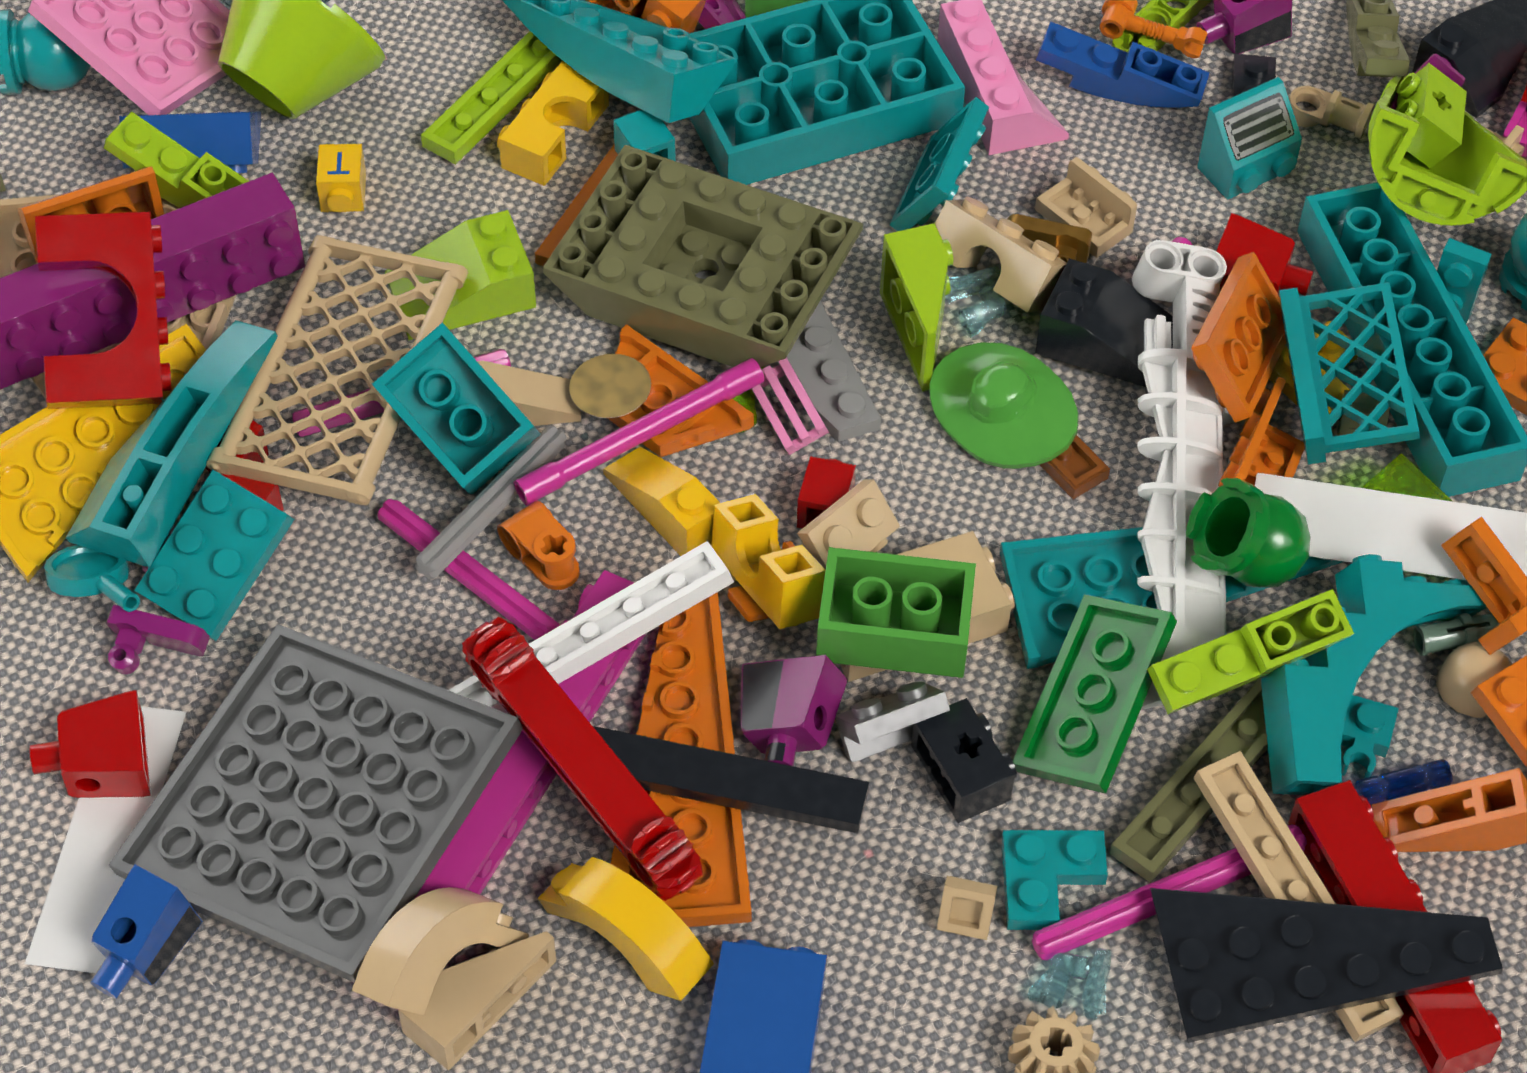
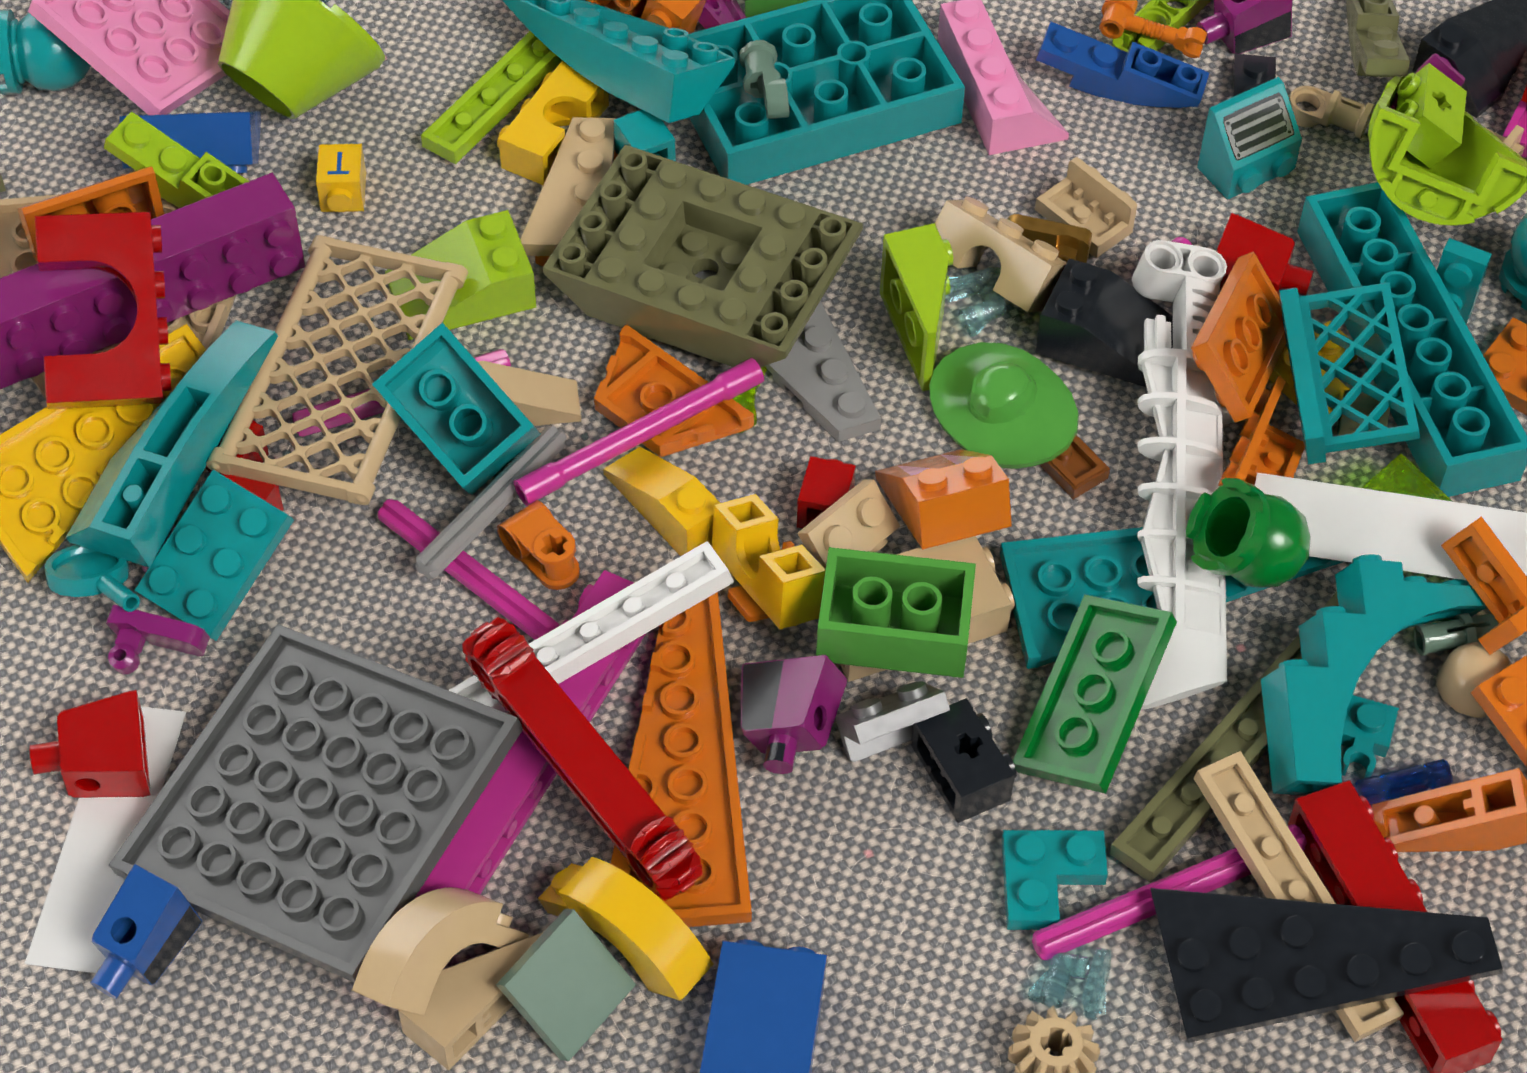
pearl gold sticker [569,354,651,418] -> none
black tile [593,726,869,834] -> none
bright pink tile [752,357,829,455] -> none
teal plate [889,97,989,231] -> none
tan tile [936,875,998,940] -> none
lime slope [1147,589,1354,714] -> none
none -> sand green tile [496,909,636,1061]
none -> tan wing [520,117,615,256]
none -> sand green connector [739,40,789,120]
none -> orange slope [875,449,1012,550]

